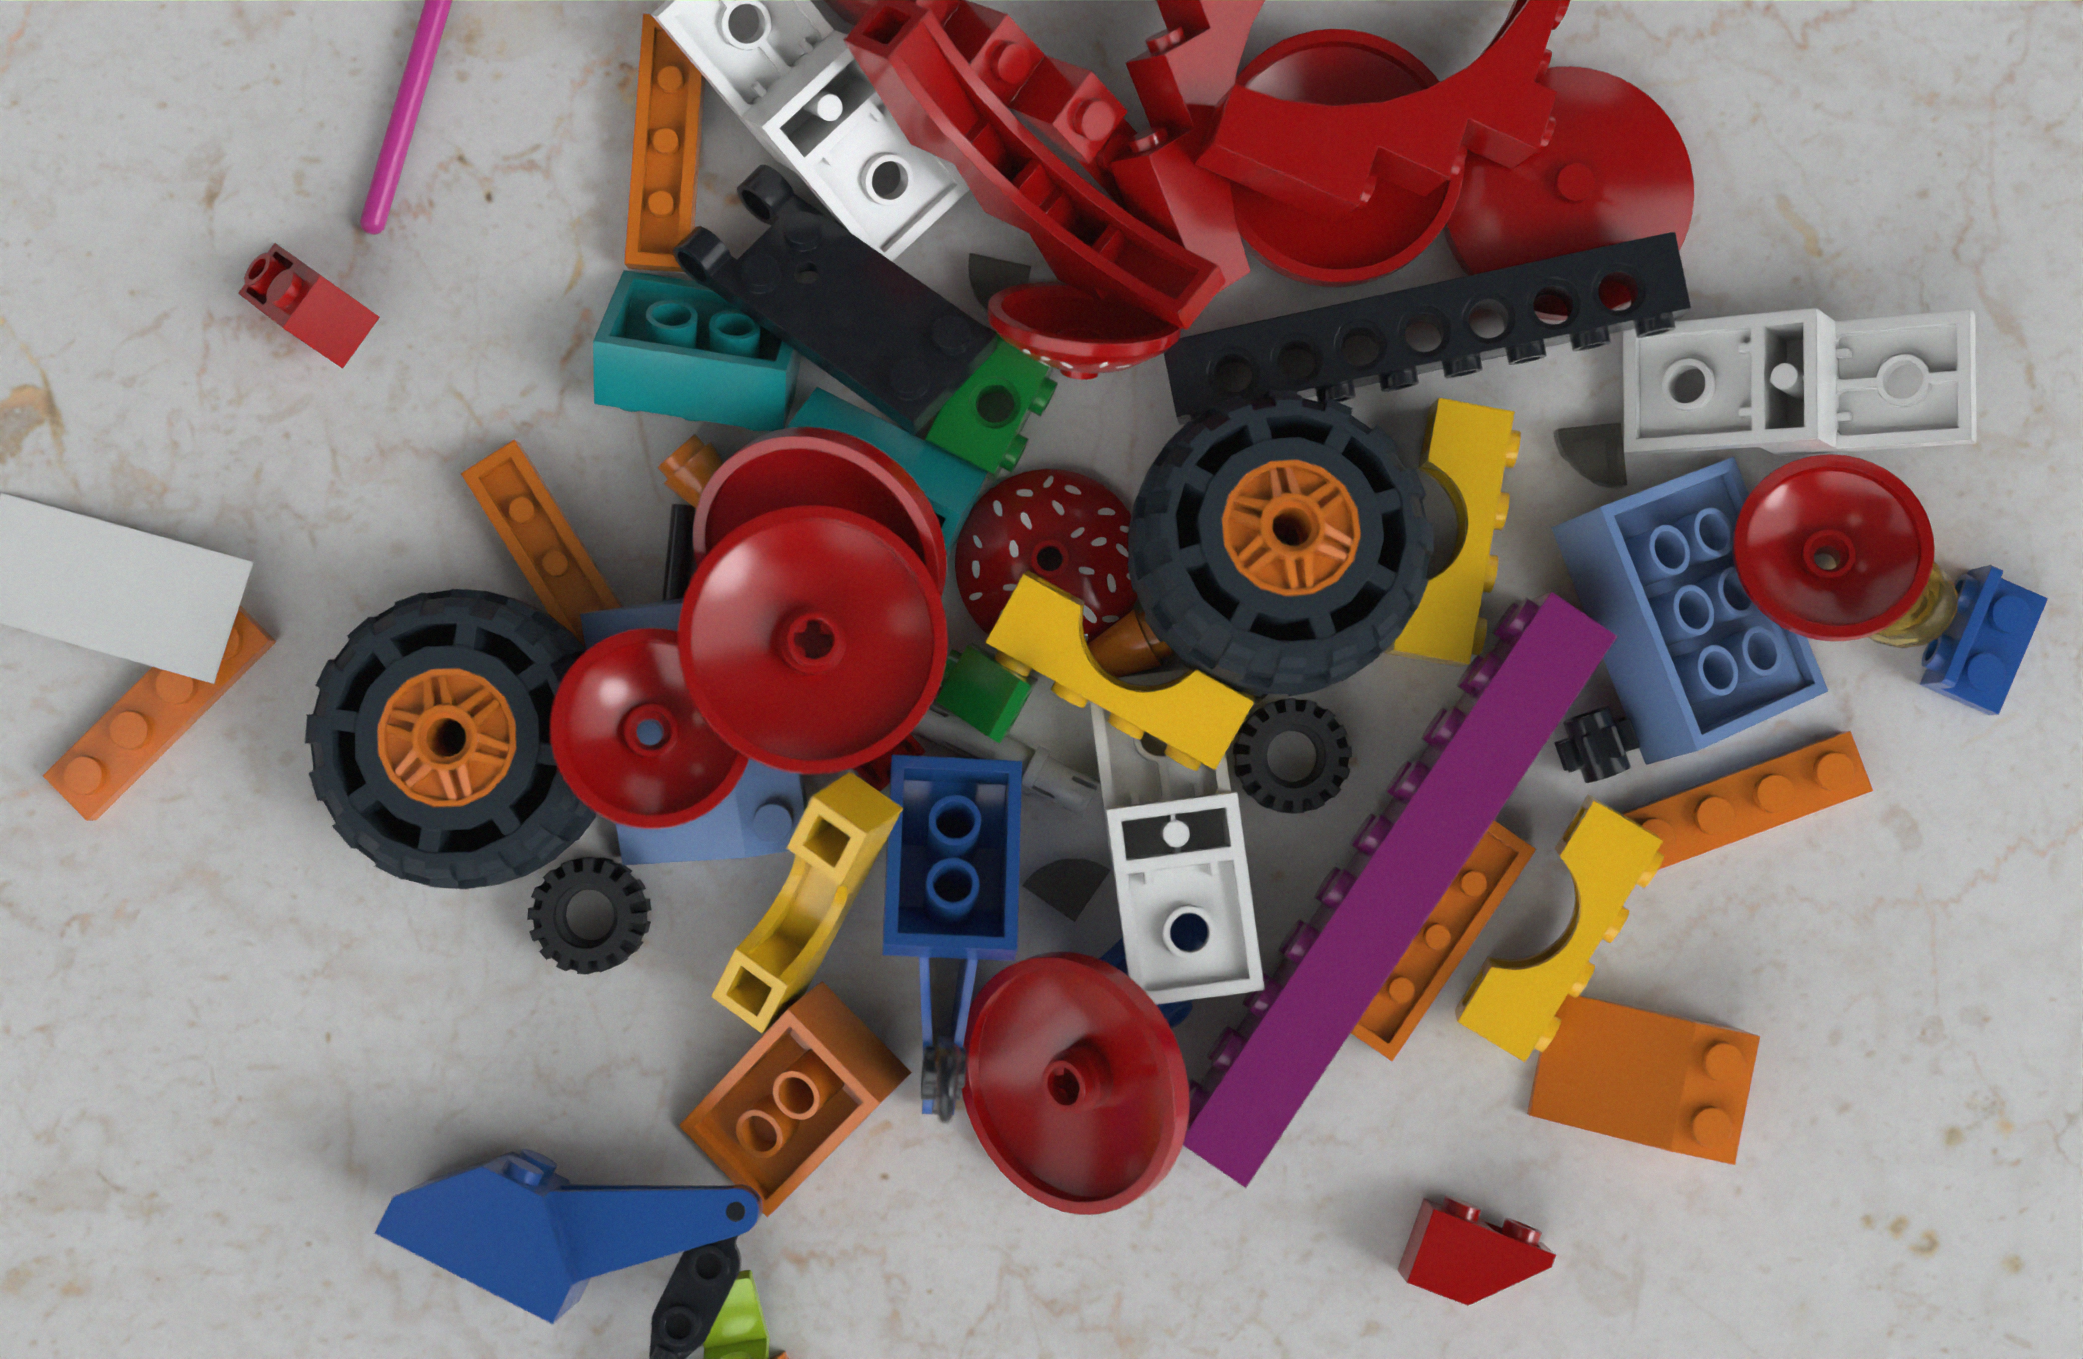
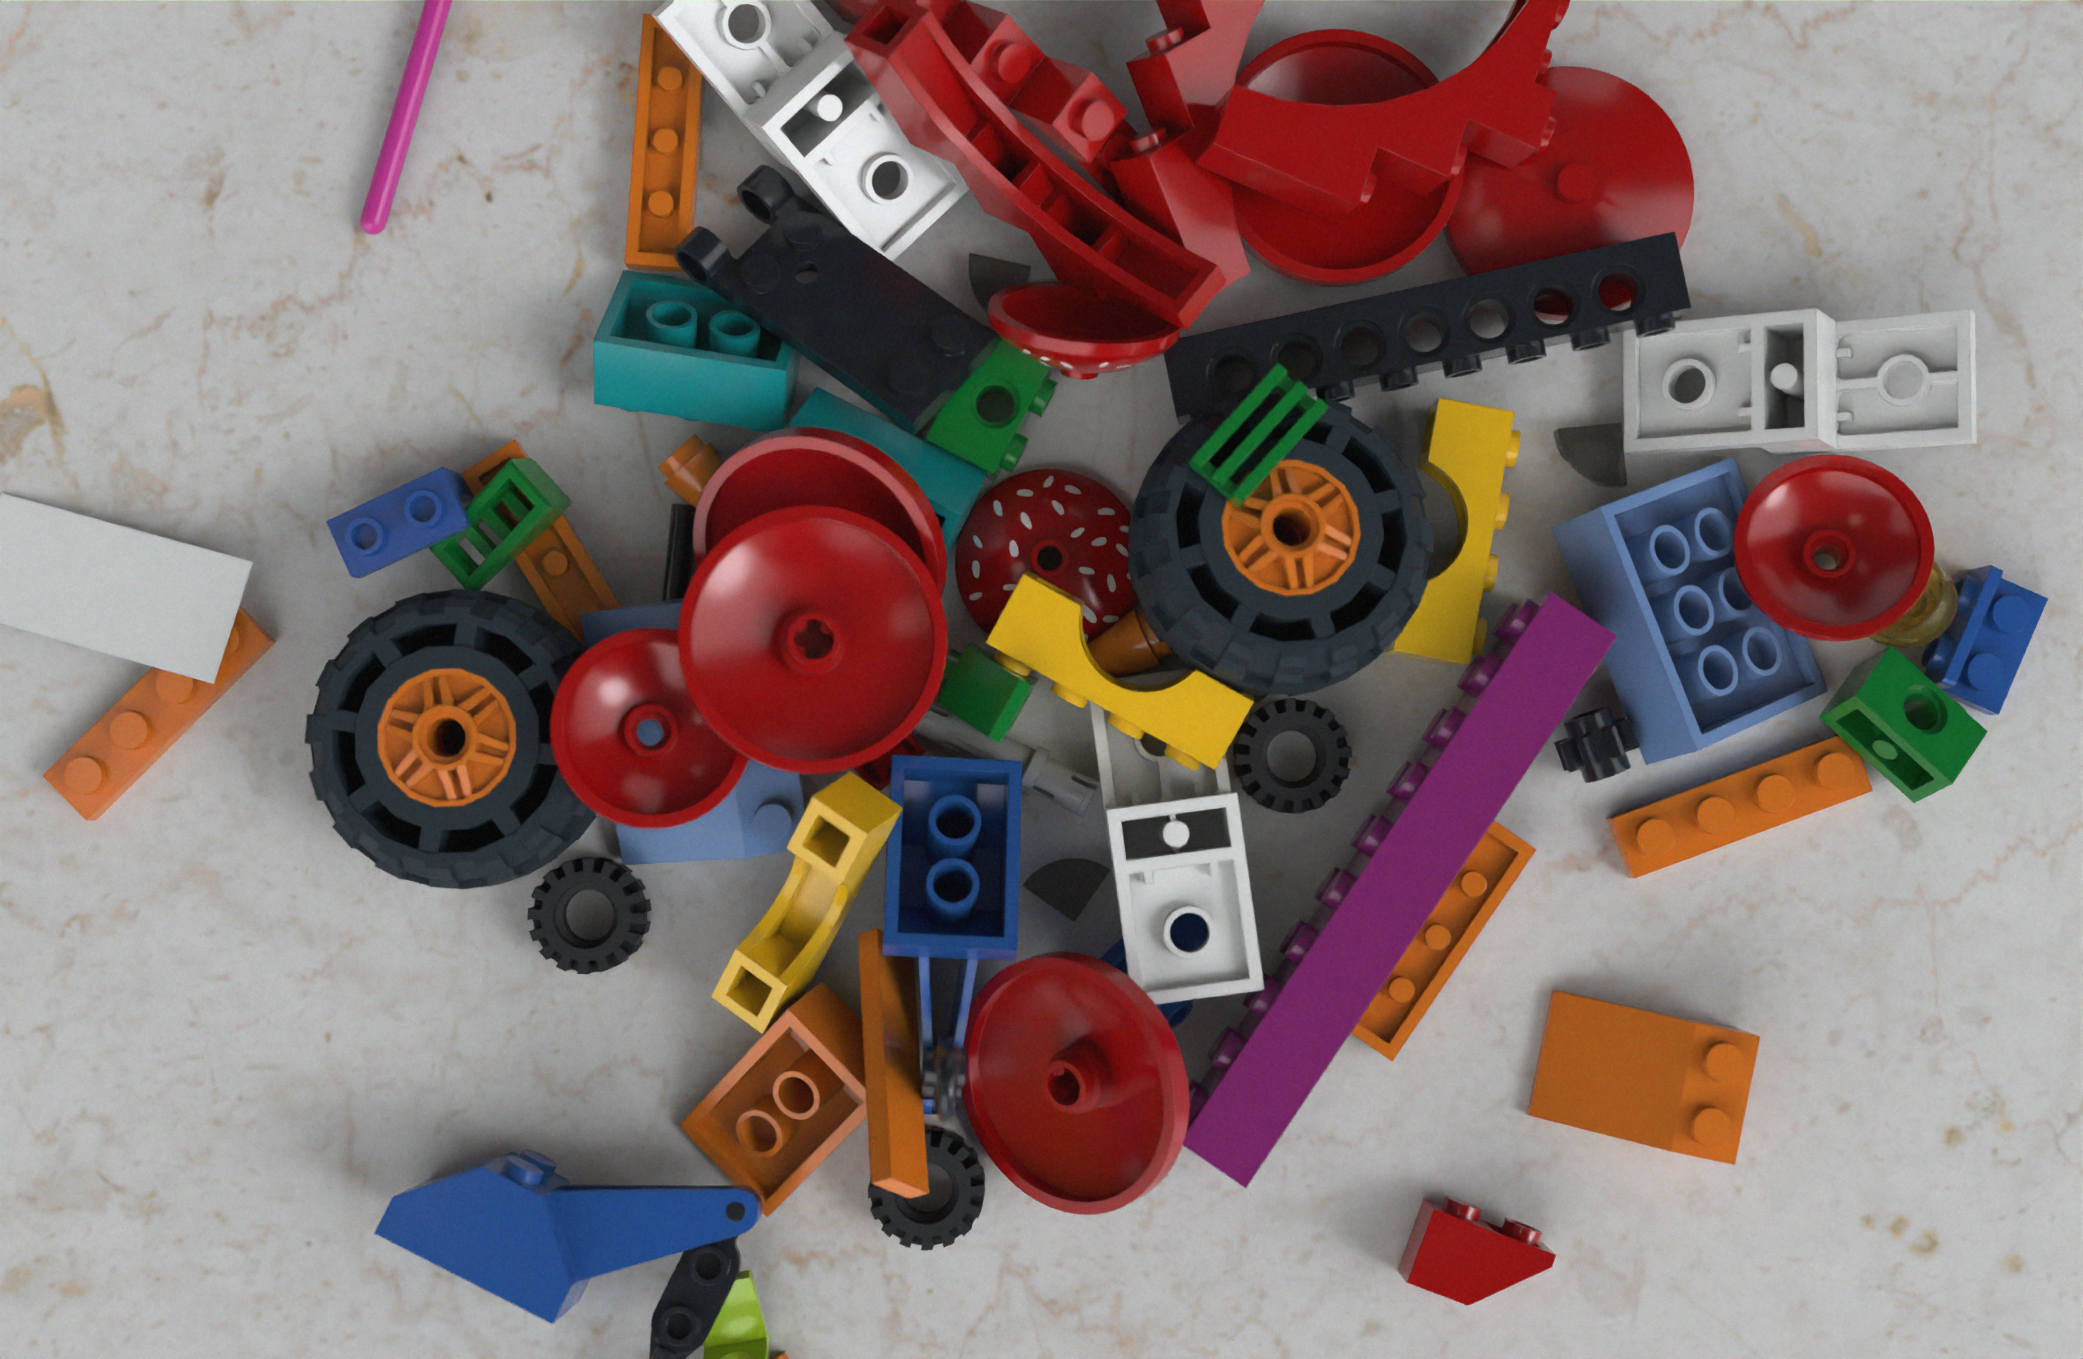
red slope [238,243,380,369] -> none
yellow arch [1455,794,1664,1062] -> none
none -> blue bracket [326,467,475,579]
none -> green slope [429,458,572,590]
none -> orange tile [858,928,929,1199]
none -> black tyre [868,1126,985,1250]
none -> green tile [1188,363,1329,509]
none -> green brick [1819,645,1988,803]

